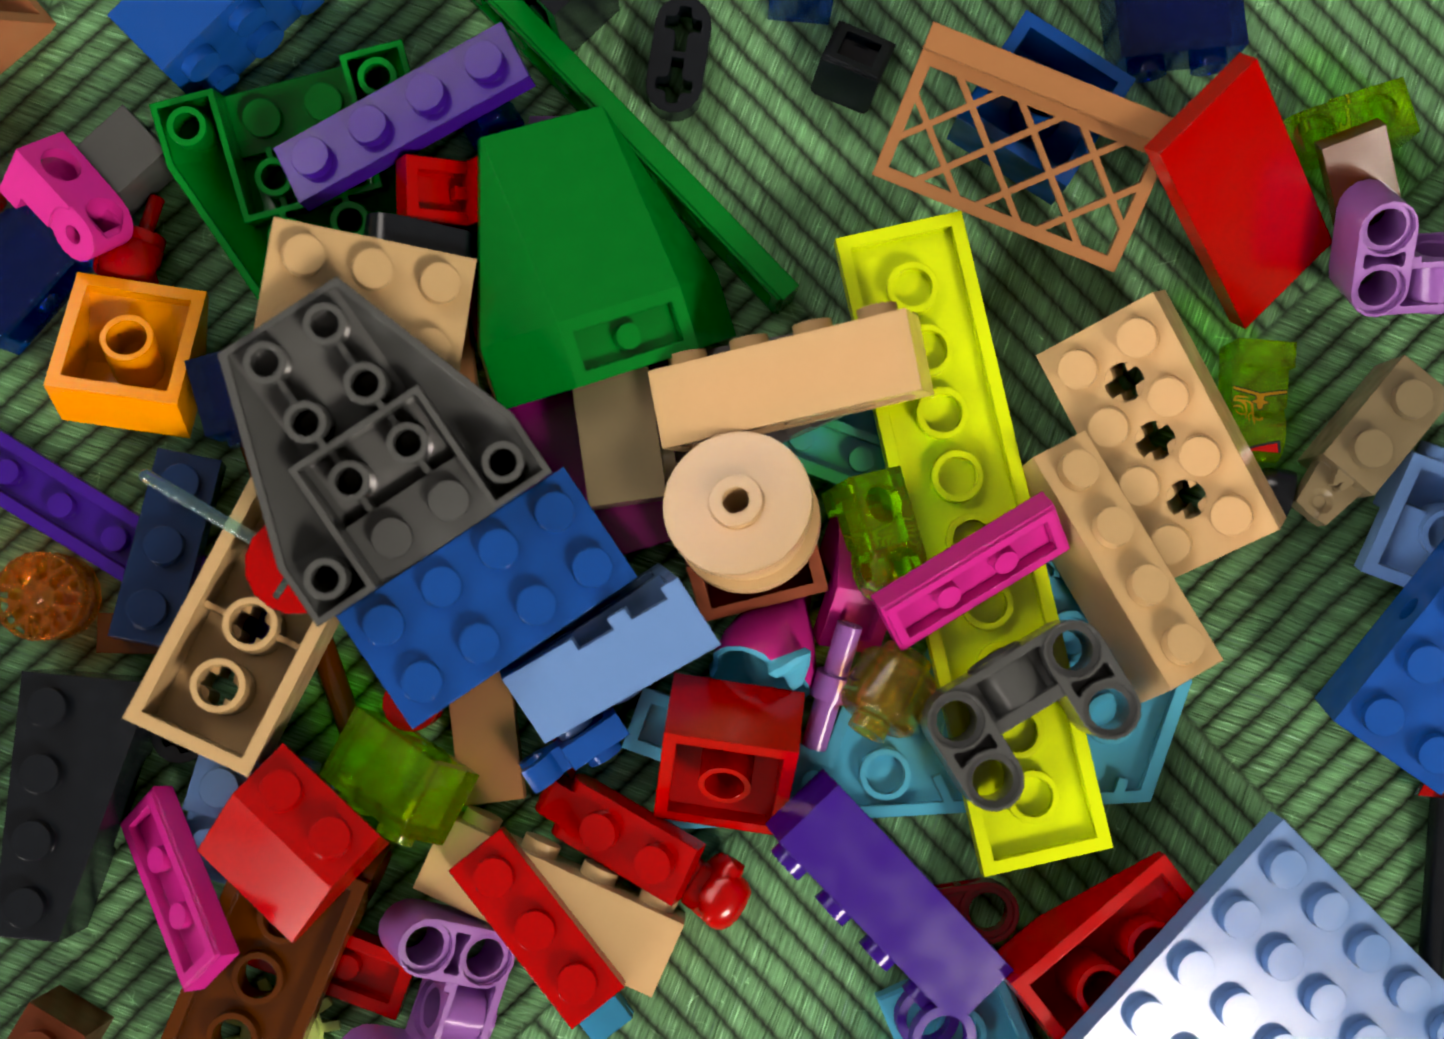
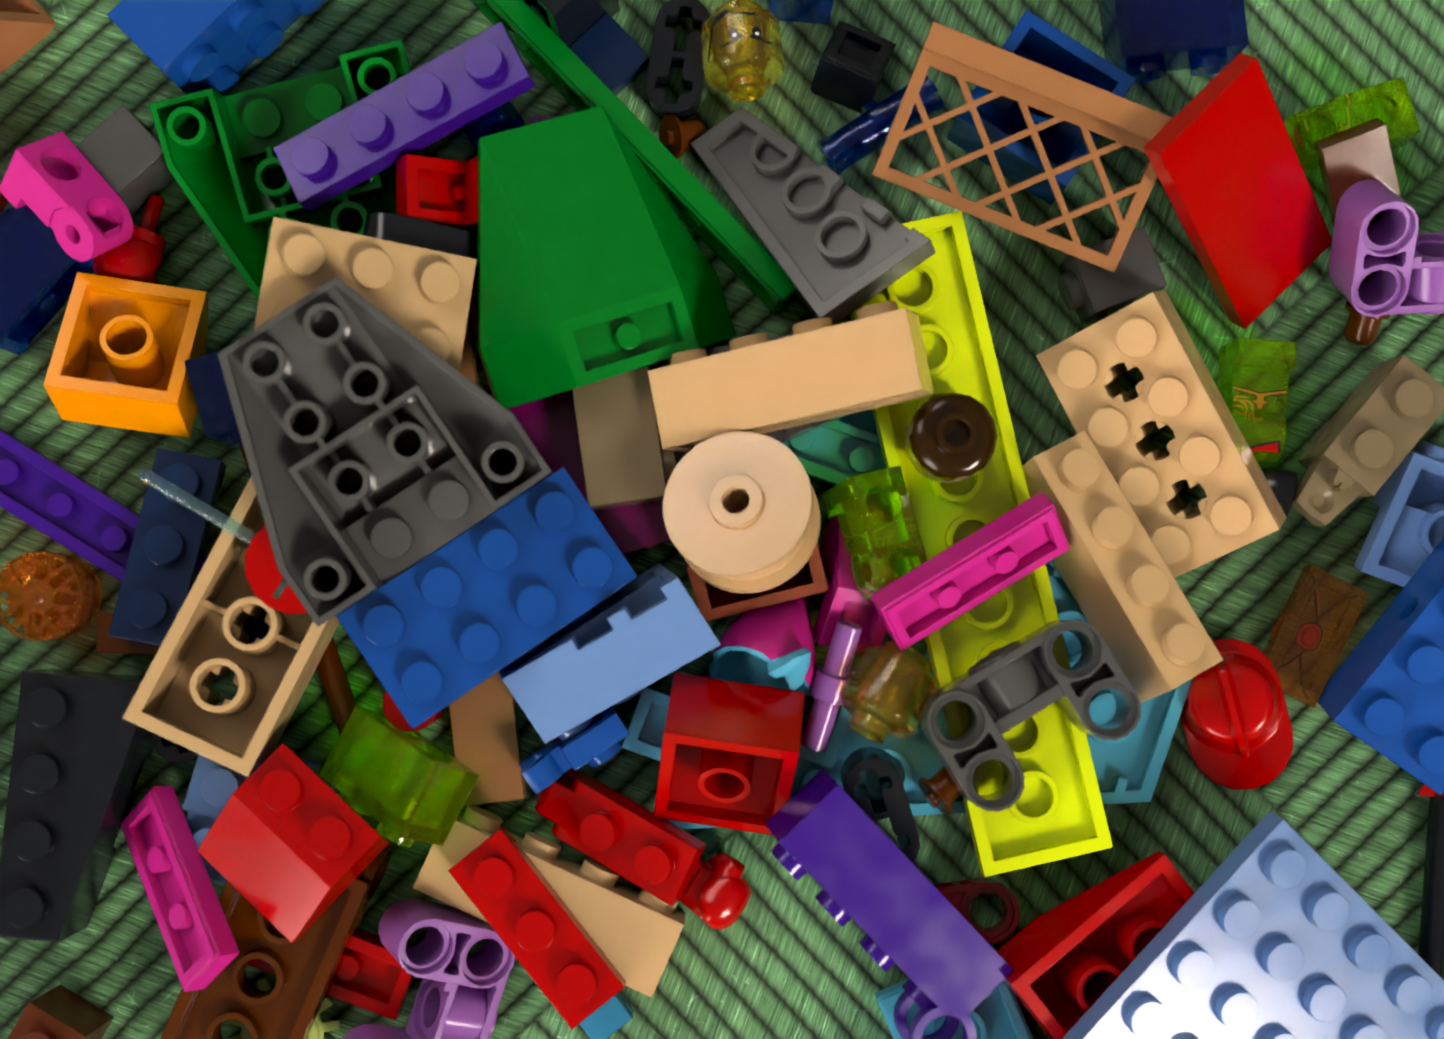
none -> dark blue tile [569,13,650,96]
none -> reddish brown piece [659,114,707,159]
none -> dark grey wing [691,107,936,325]
none -> clear yellow head [700,0,785,102]
none -> clear blue pin [816,75,944,176]
none -> black beam [840,747,920,862]
none -> dark brown head [905,392,997,484]
none -> reddish brown piece [918,766,962,815]
none -> dark grey brick [1057,226,1167,323]
none -> red piece [1180,639,1293,789]
none -> clear orange tile [1263,565,1369,707]
none -> reddish brown piece [1344,301,1390,345]

